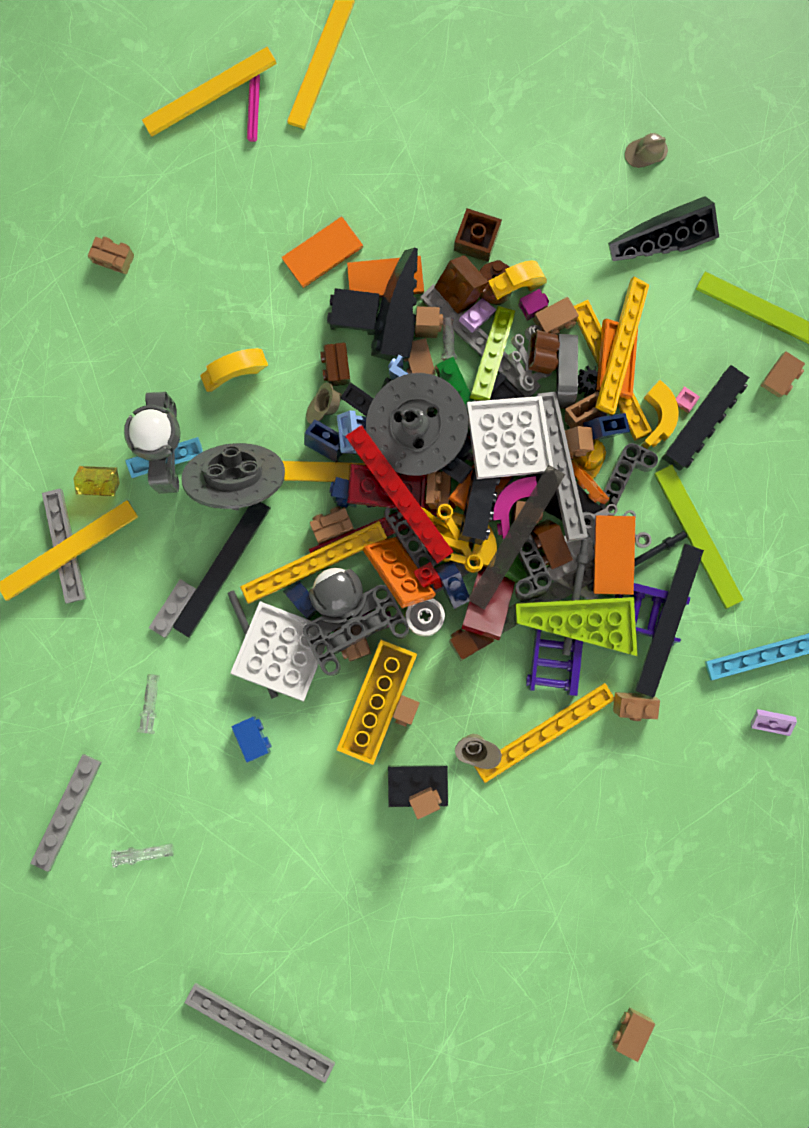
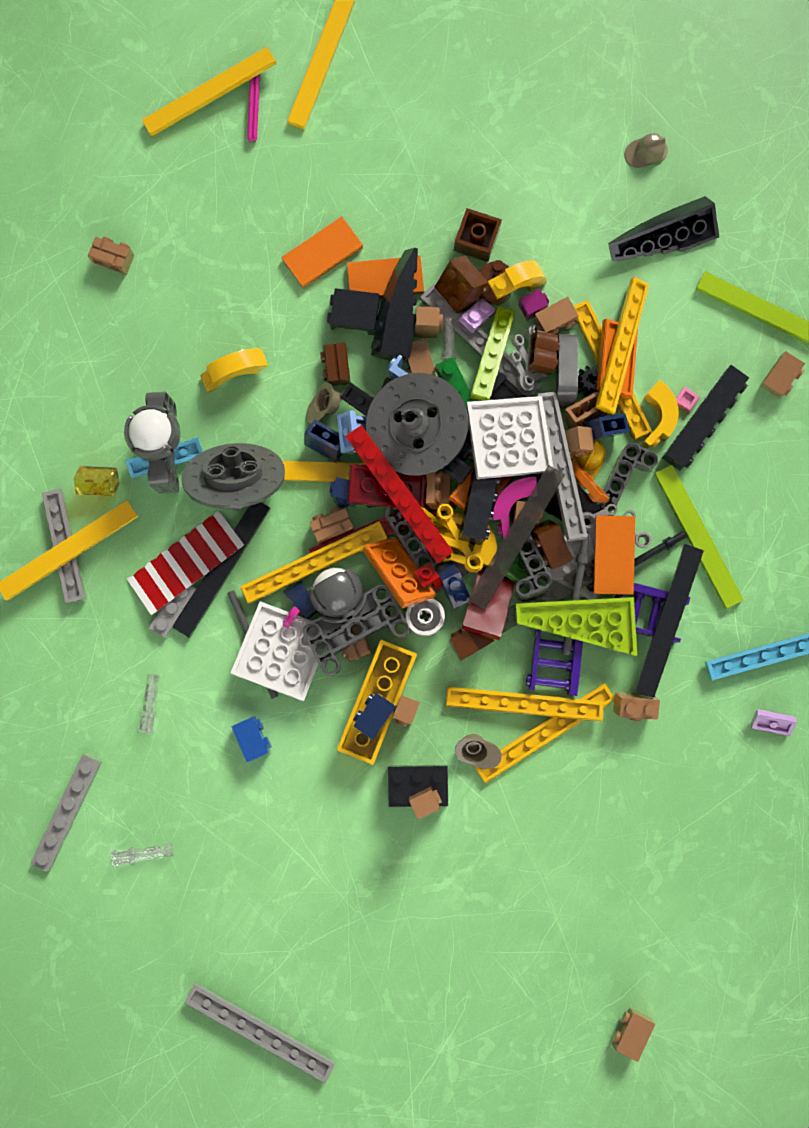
none -> red sticker [127,510,244,615]
none -> dark pink tile [282,607,300,629]
none -> dark blue brick [353,693,396,740]
none -> yellow tile [446,687,604,722]

